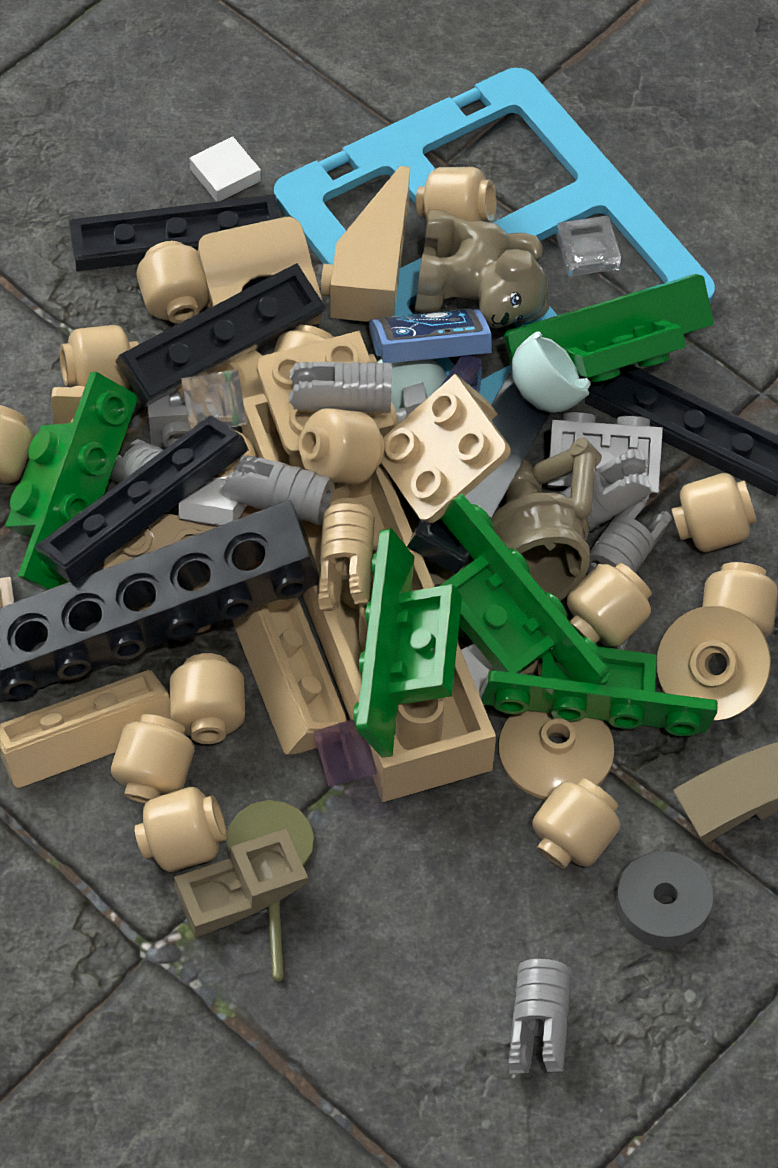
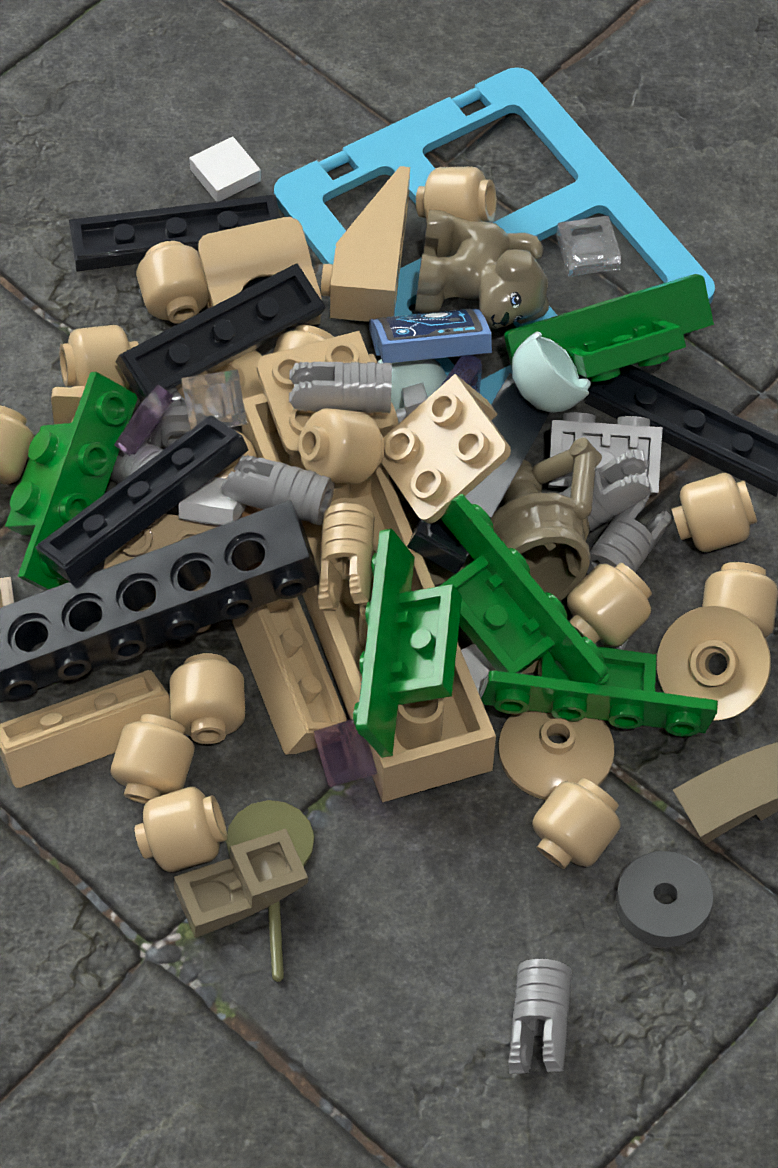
none -> clear purple tile [114,385,174,456]

